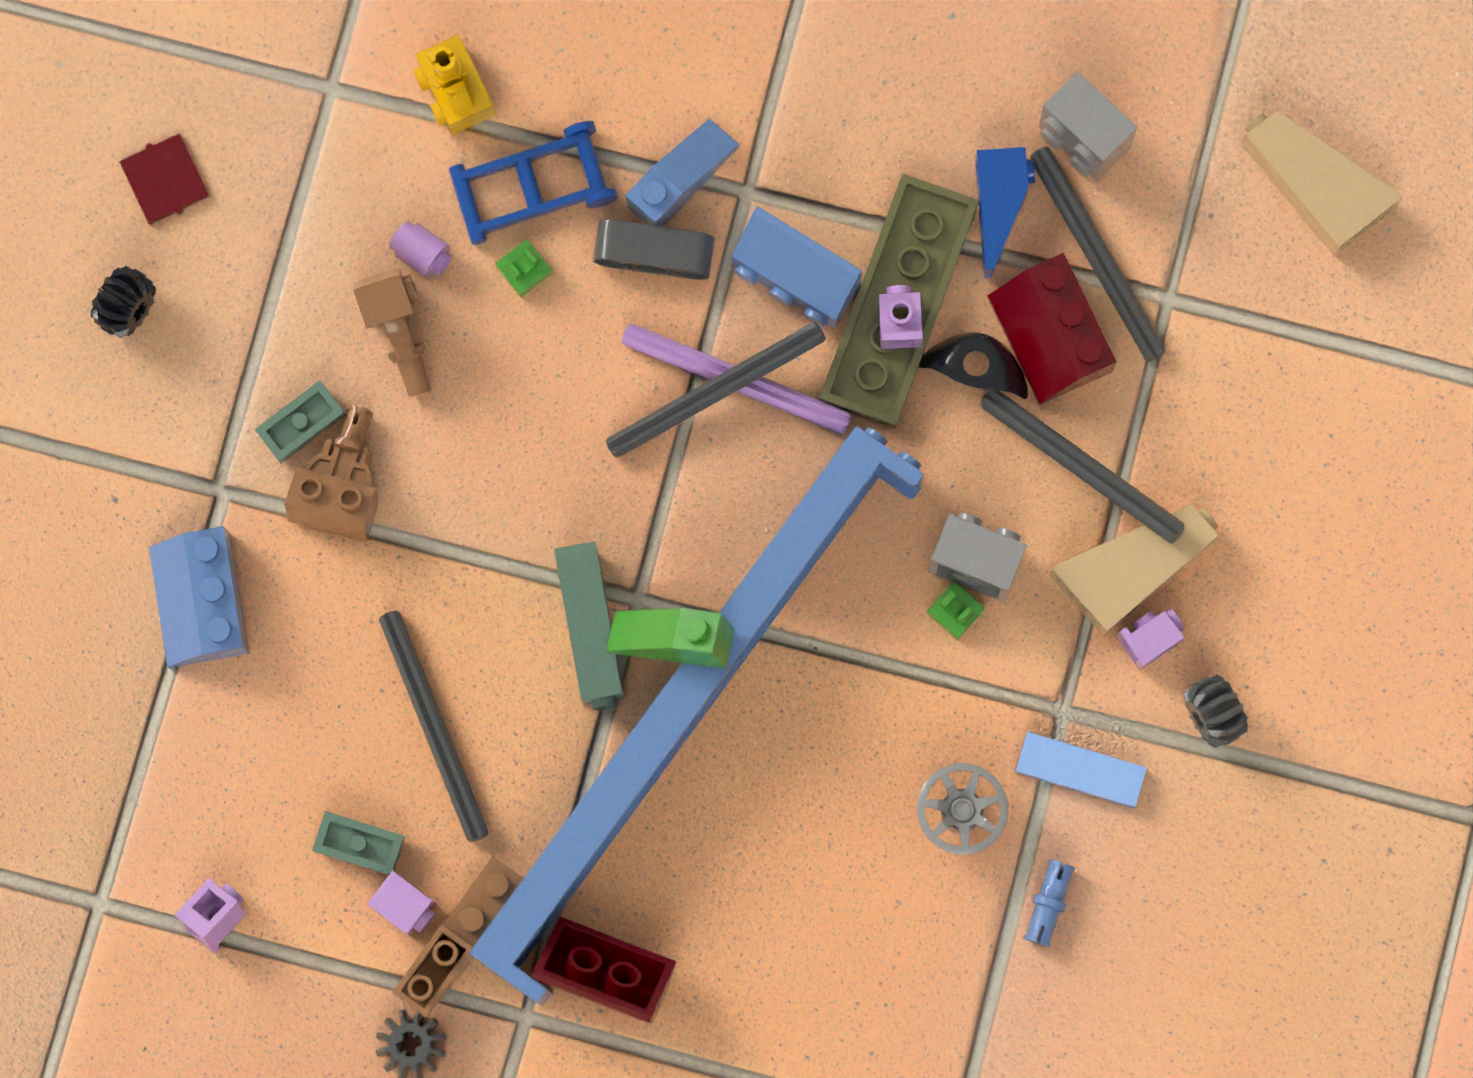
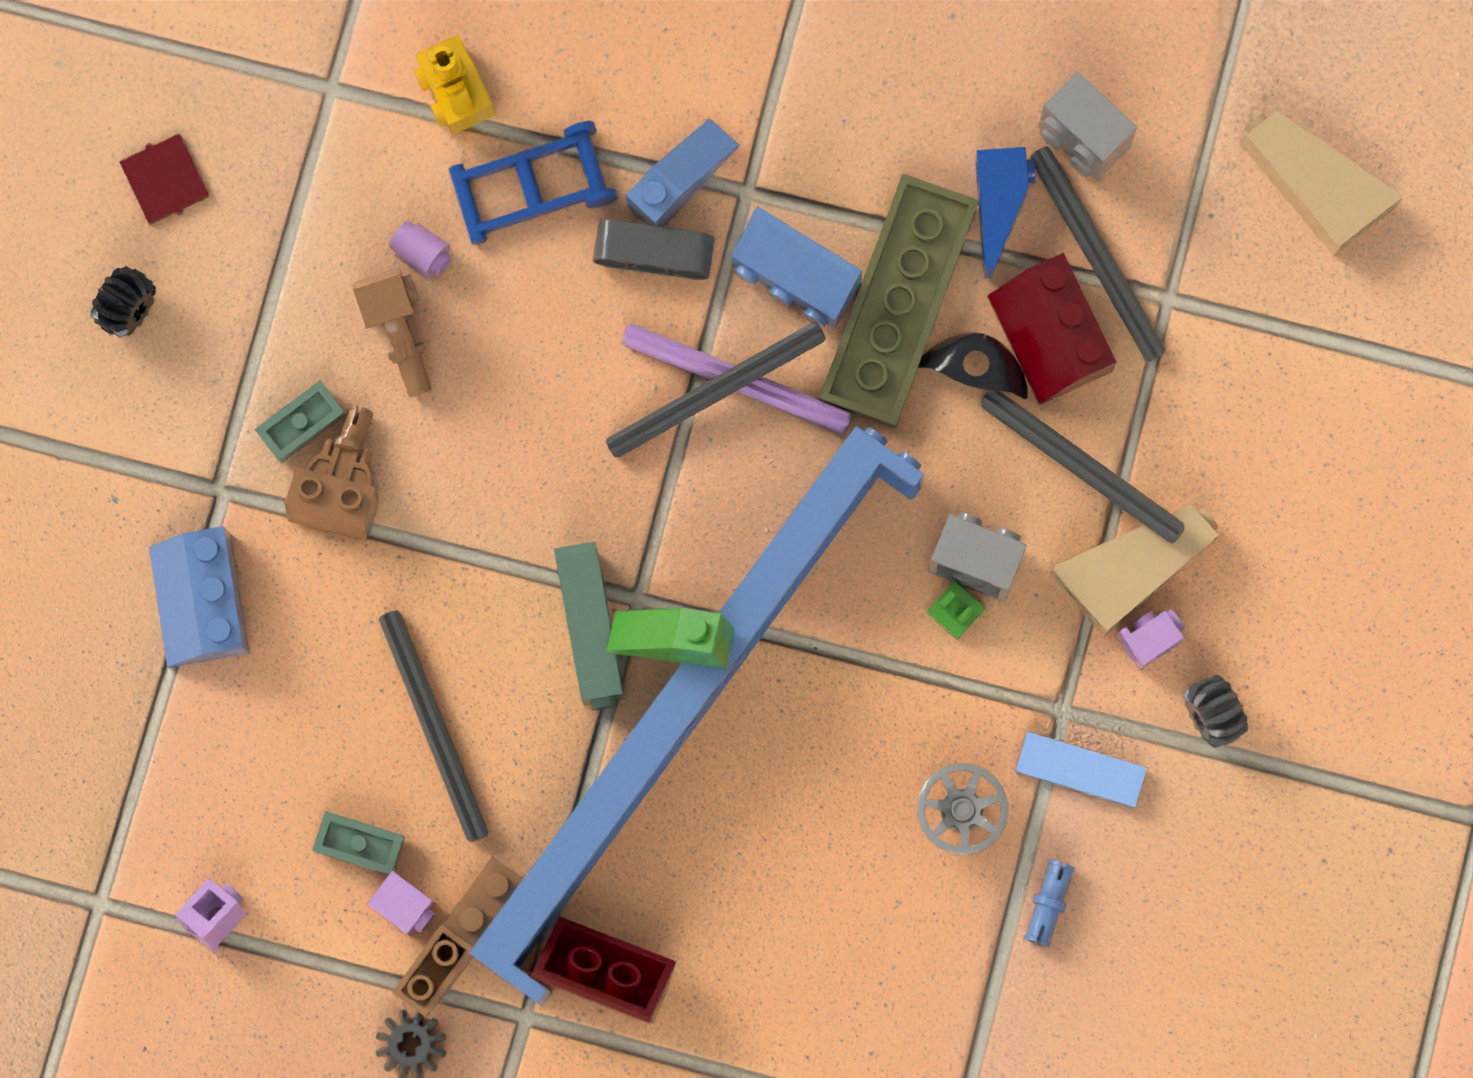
bright green tile [495,239,553,298] -> none
lavender brick [878,285,923,349] -> none

